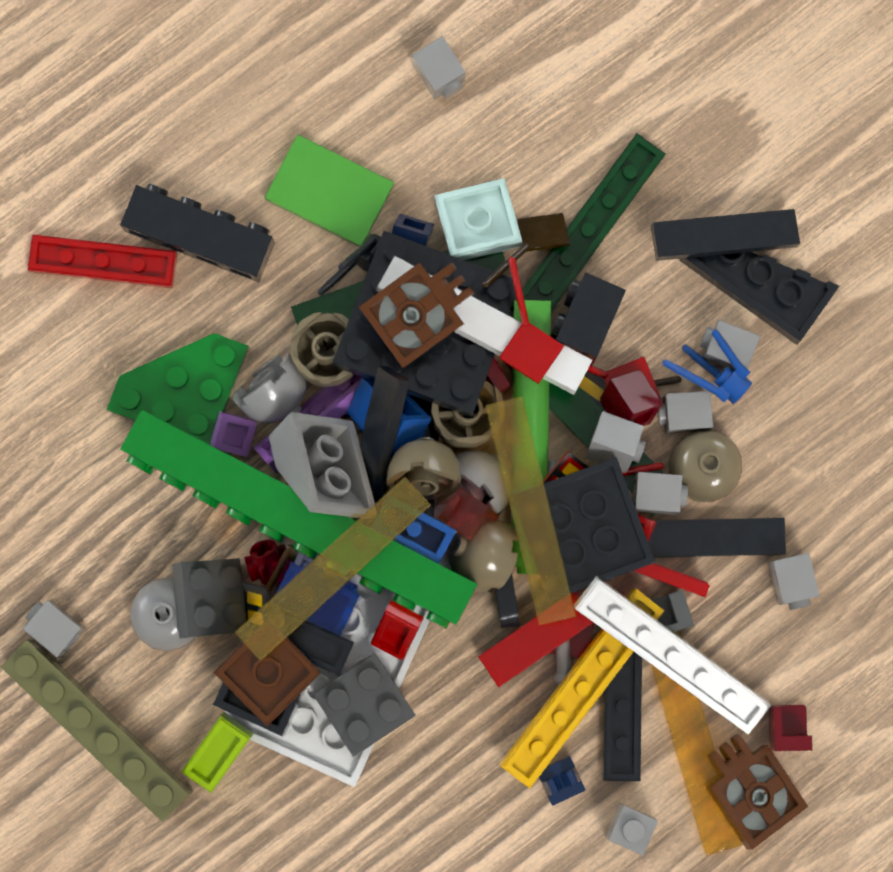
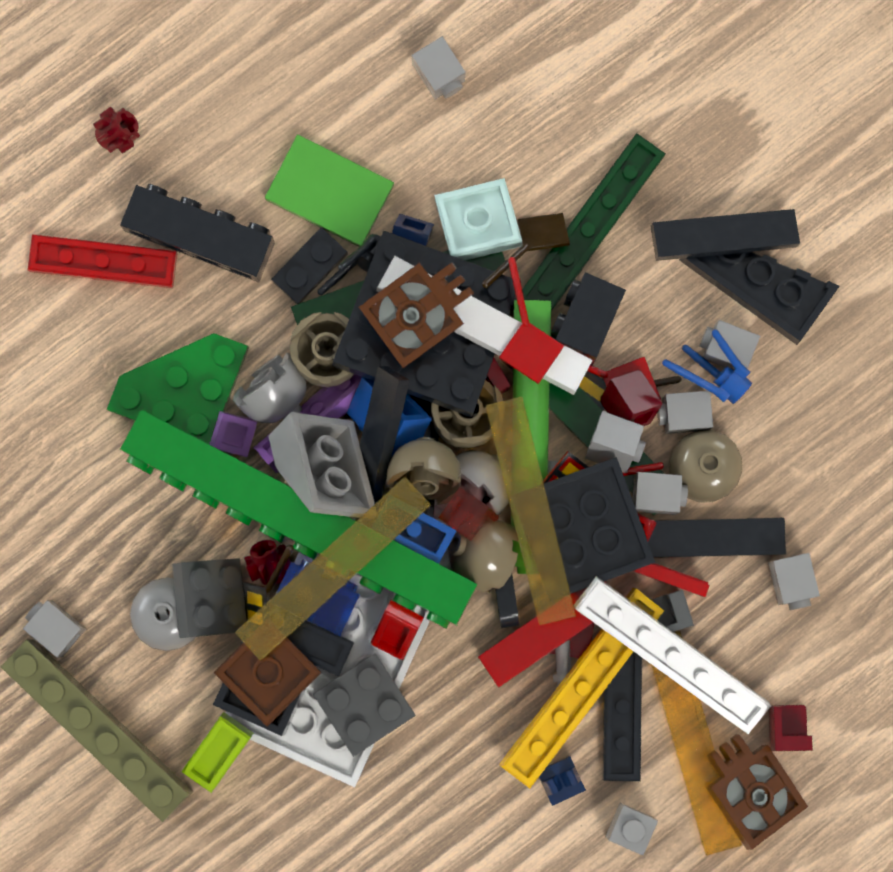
none -> dark red gear [93,107,140,154]
none -> black plate [271,227,348,304]

